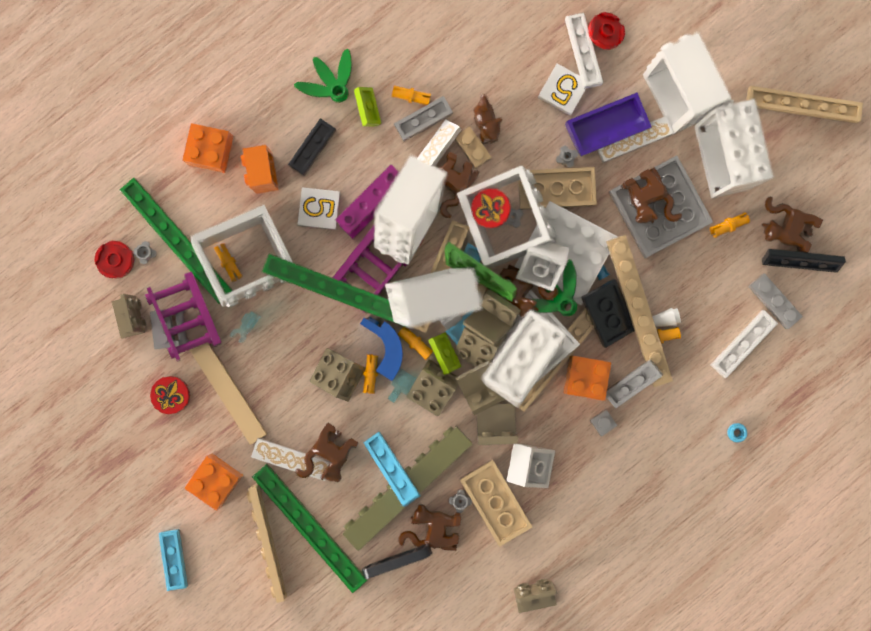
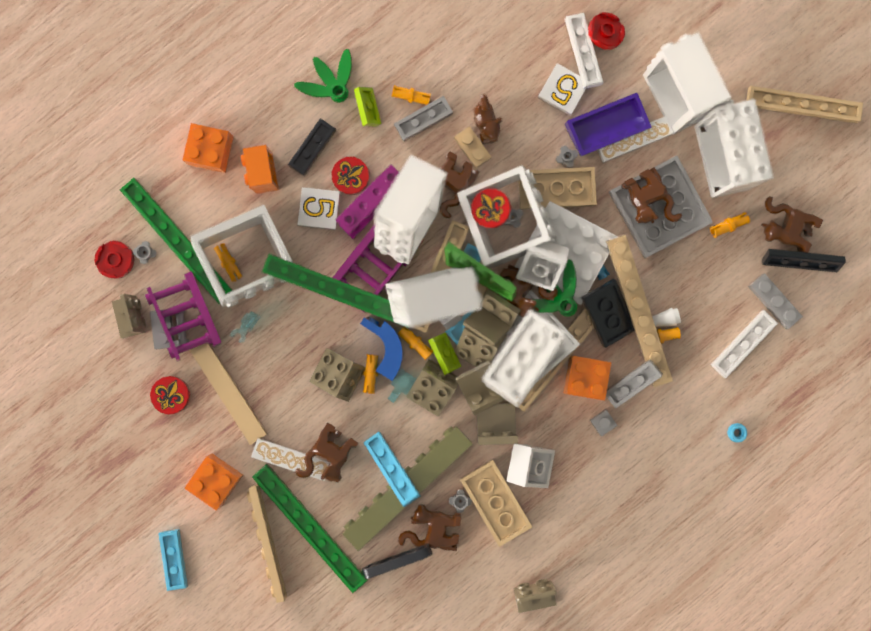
white tile [418,120,461,167] -> none
none -> tile [331,157,369,195]

